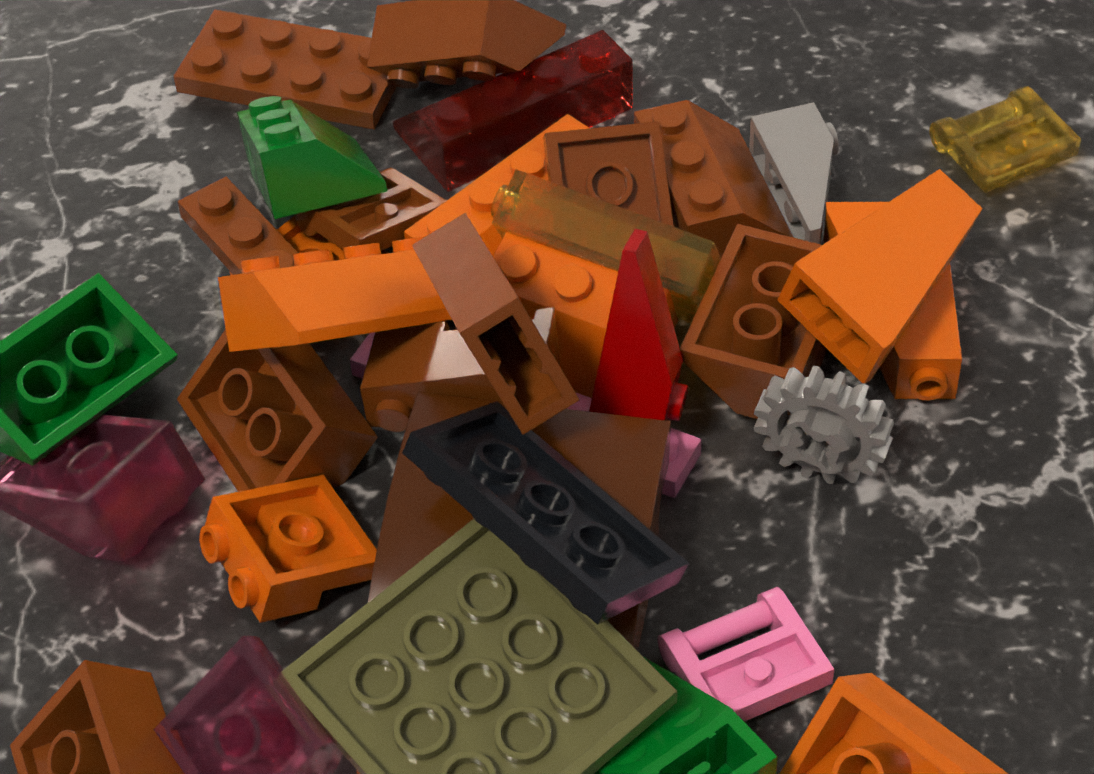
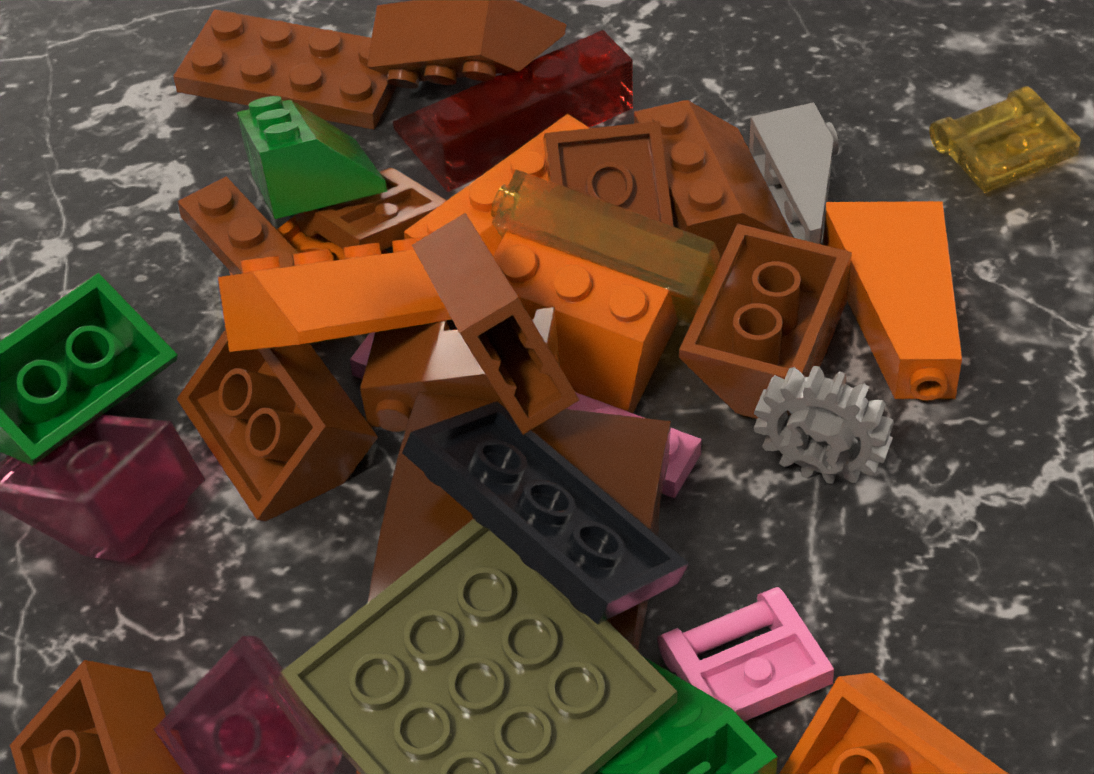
orange plate [199,475,377,623] -> none
red slope [589,228,689,421] -> none
orange slope [777,169,983,384] -> none

